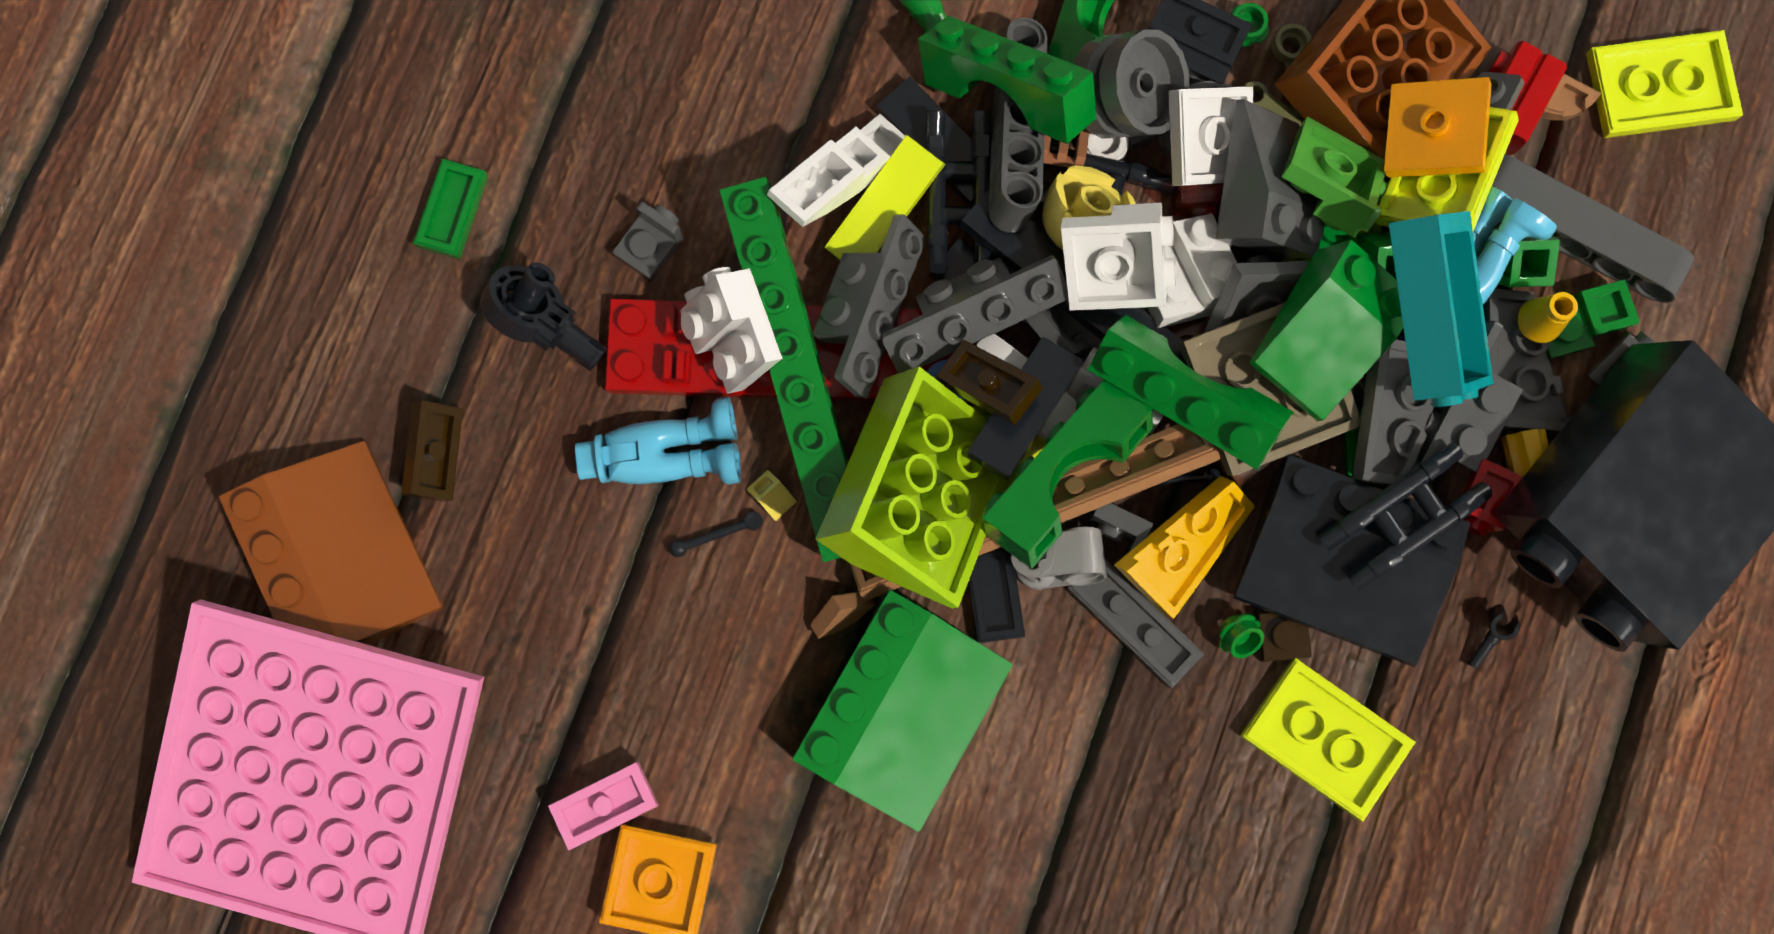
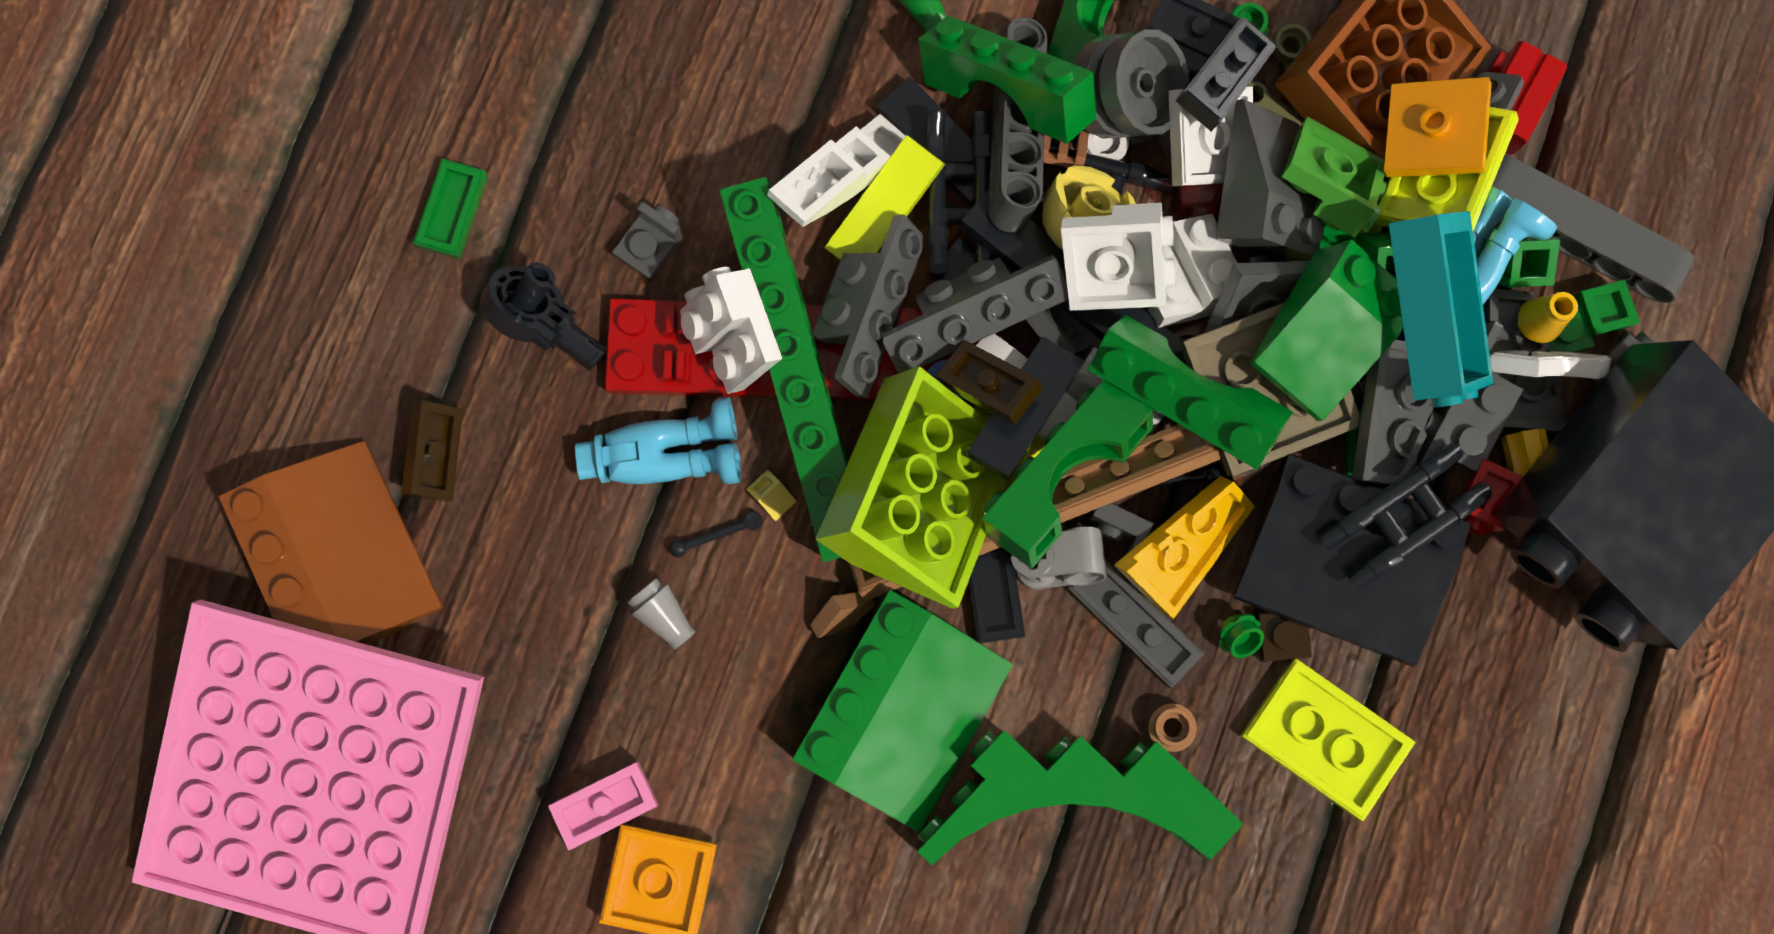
black hand [1467,604,1520,669] -> none
medium nougat tile [1541,74,1601,121] -> none
neon yellow tile [1586,30,1743,138] -> none
none -> light grey cone [627,578,696,650]
none -> green arch [917,730,1243,865]
none -> medium nougat plate [1148,704,1197,752]
none -> tile [1175,17,1277,132]
none -> white tile [1490,350,1611,379]

